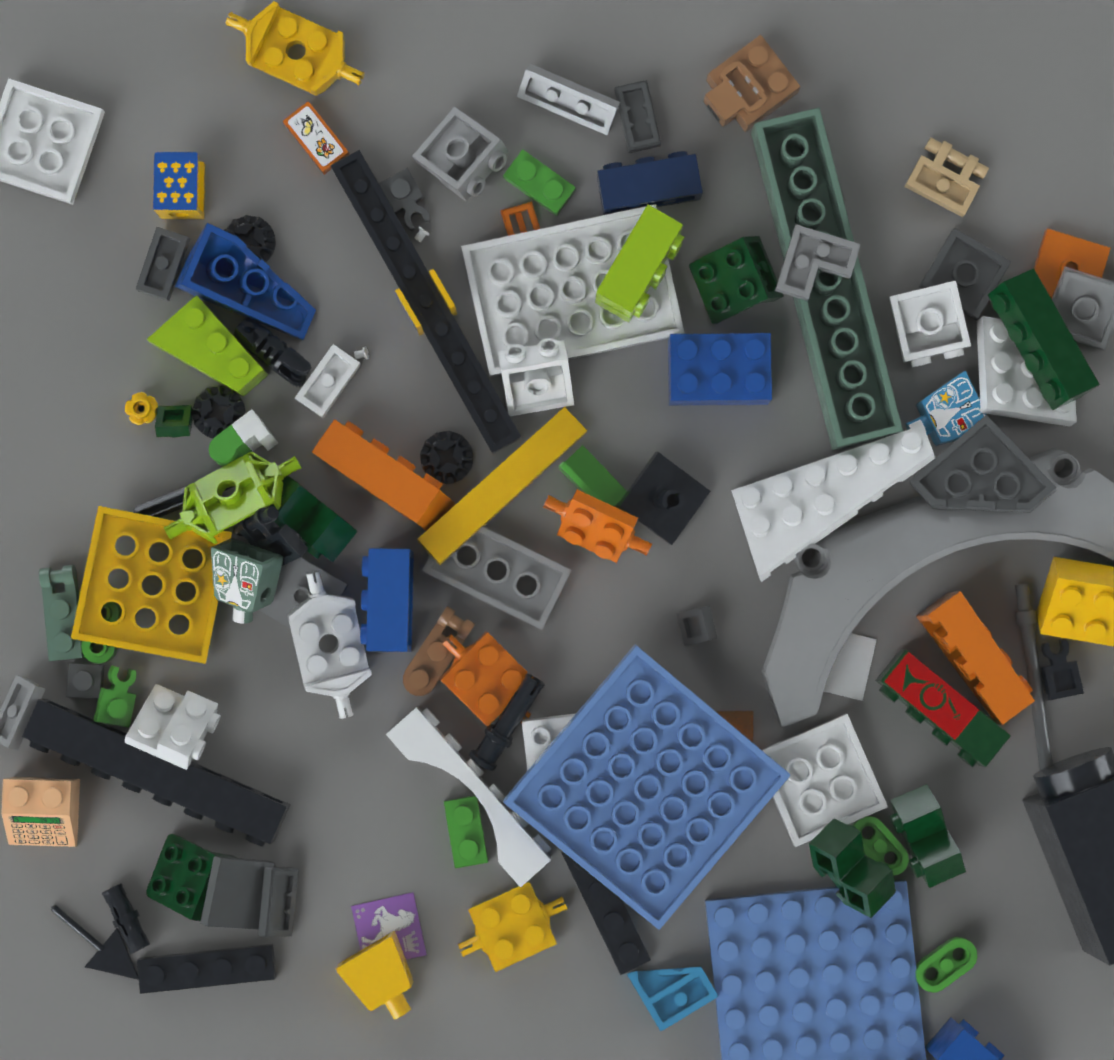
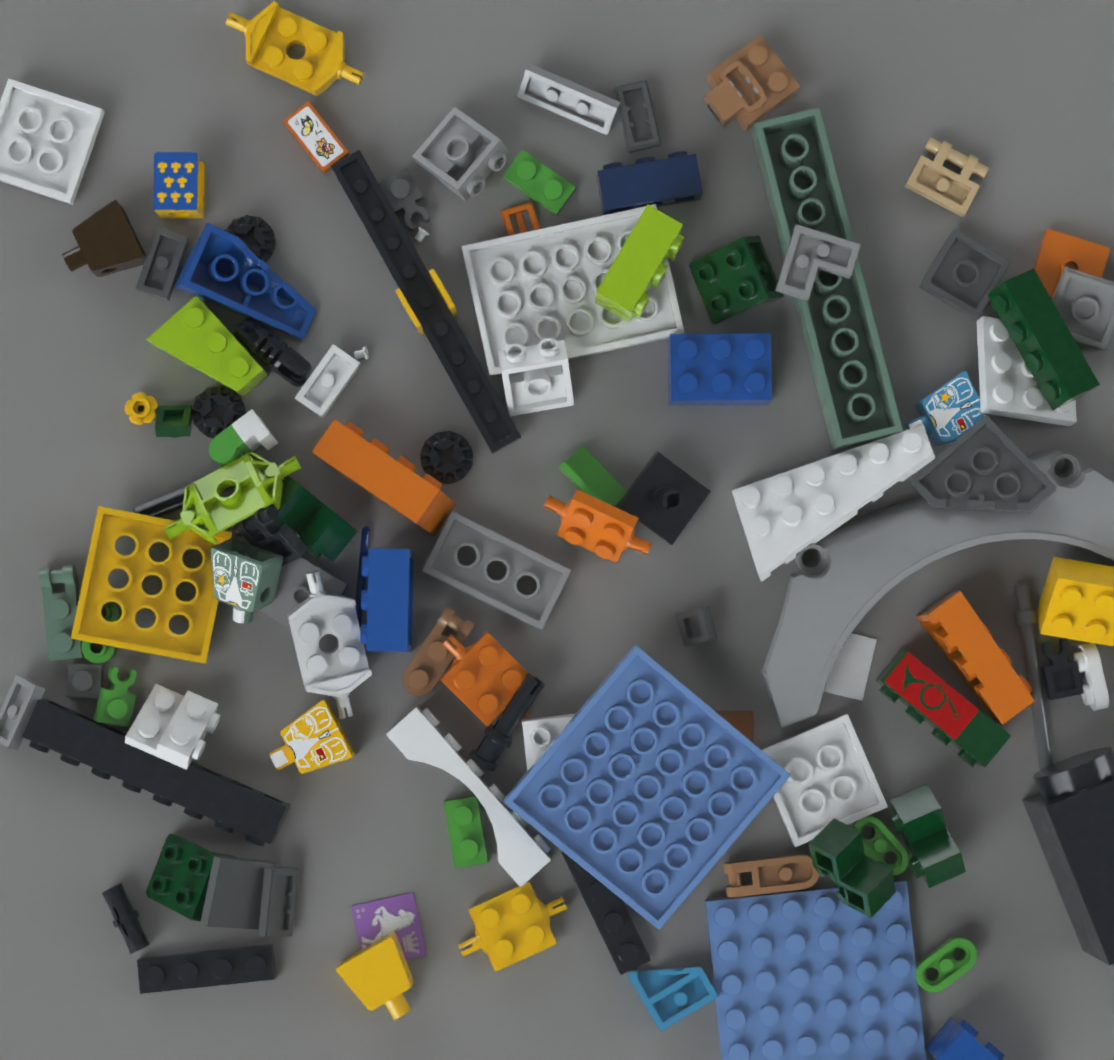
light nougat slope [1,777,80,847] -> none
black piece [51,905,139,980] -> none
yellow tile [417,407,587,565] -> none
white plate [889,281,971,368] -> none
none -> dark brown torso [62,200,146,277]
none -> yellow torso [269,699,356,774]
none -> clear blue axle [355,525,370,630]
none -> medium nougat plate [723,854,819,898]
none -> white plate [1073,643,1109,711]

